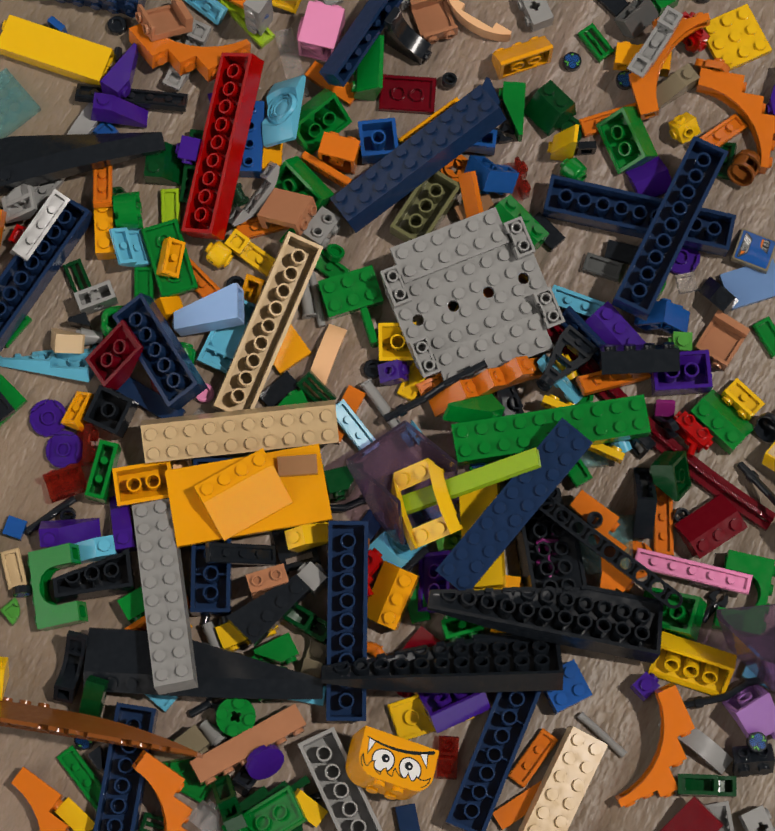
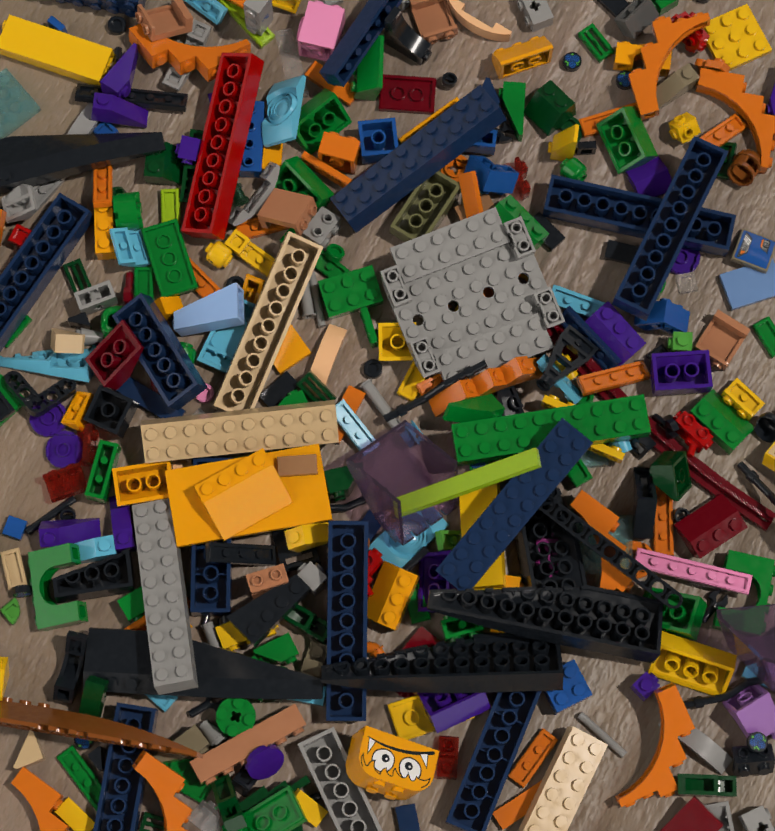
light grey fence [9,189,70,262] -> none
light orange slope [156,237,186,278] -> none
dark purple brick [378,359,410,386] -> none
yellow wedge [391,458,463,550] -> none
dark grey tile [582,252,624,283] -> none
black hinge [587,512,603,529] -> none
black wedge [599,342,680,375] -> none
light grey slope [627,5,683,78] -> none
magenta slope [654,399,676,417] -> none
black slope [698,276,739,314] -> none
none -> black beam [5,371,76,417]
none -> tan slope [13,731,46,770]
none -> dark red bar [123,271,133,305]

